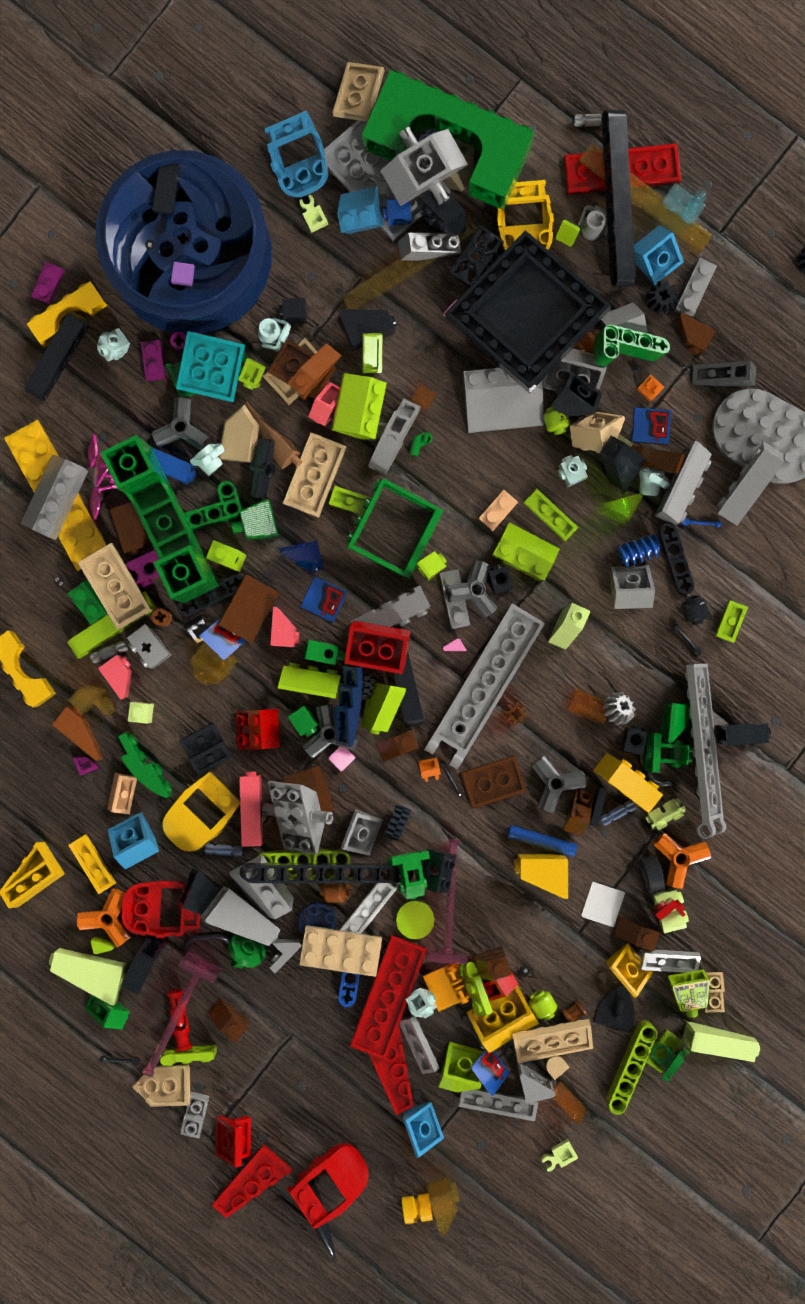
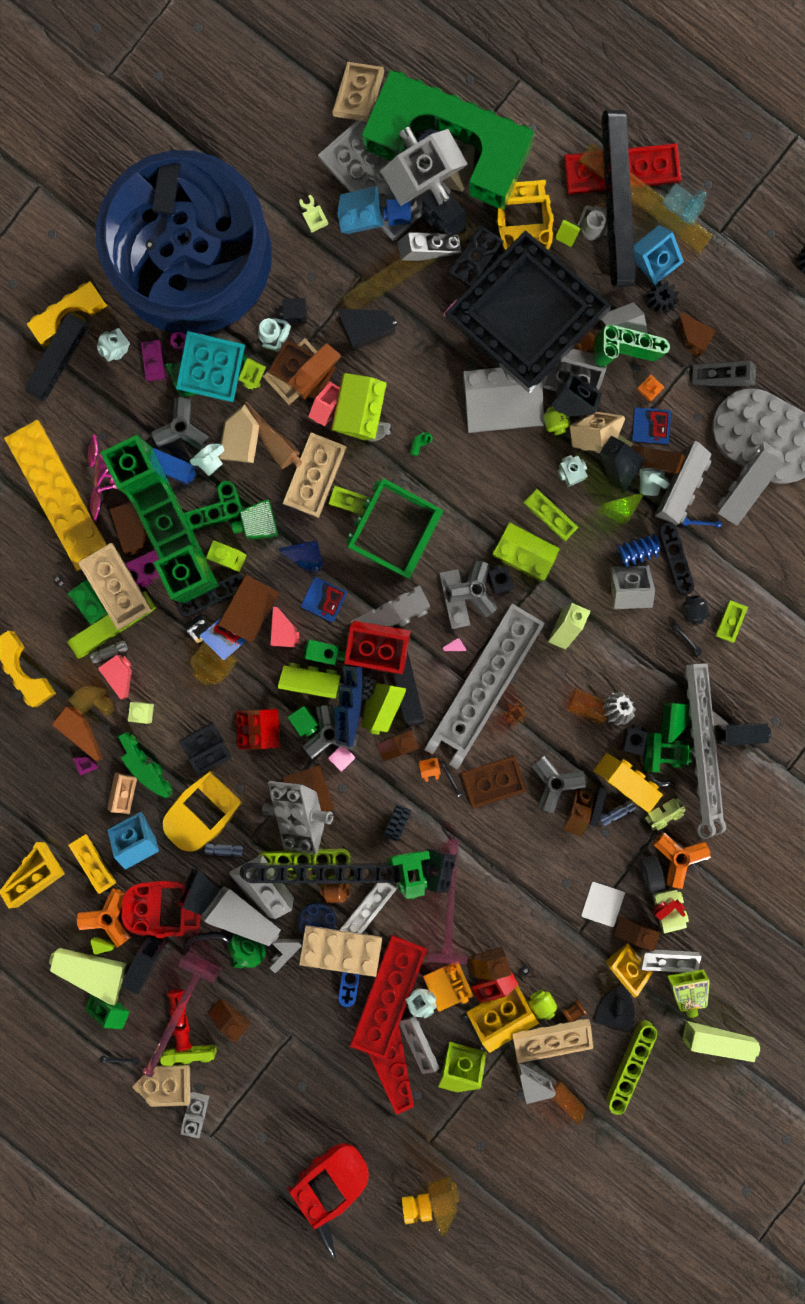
light grey slope [20,455,88,540] -> none
magenta plate [31,262,65,306] -> none
light grey brick [127,624,172,669] -> none
dark orange bush [152,608,172,626] -> none
medium lavender tile [171,262,195,286] -> none
red wing [212,1144,292,1218] -> none
red bracket [215,1115,251,1168] -> none
coral brick [240,771,263,847] -> none
black piece [250,438,275,499] -> none
dark azure slope [265,111,328,197] -> none
light grey slope [341,809,383,856] -> none
tile [362,333,383,373] -> none
light grey slope [368,398,421,475] -> none
lime tile [396,900,435,939] -> none
dark azure slope [403,1102,444,1158] -> none
clear orange tile [410,384,436,411] -> none
lime slope [416,551,447,582] -> none
lime hinge [459,962,493,1016] -> none
light grey plate [459,1089,538,1121] -> none
sticker [472,1049,510,1096] -> none
light nougat plate [479,490,518,531] -> none
blue piece [507,825,577,857] -> none
yellow slope [514,854,568,899] -> none
yellowish green plate [541,1139,578,1171] -> none
tan tile [546,1056,570,1080] -> none
light grey axle [574,114,602,127] -> none
lime tile [646,1029,683,1073] -> none
green tile [652,1044,690,1083] -> none
light grey plate [674,258,717,318] -> none
tan slope [703,972,725,1013] -> none

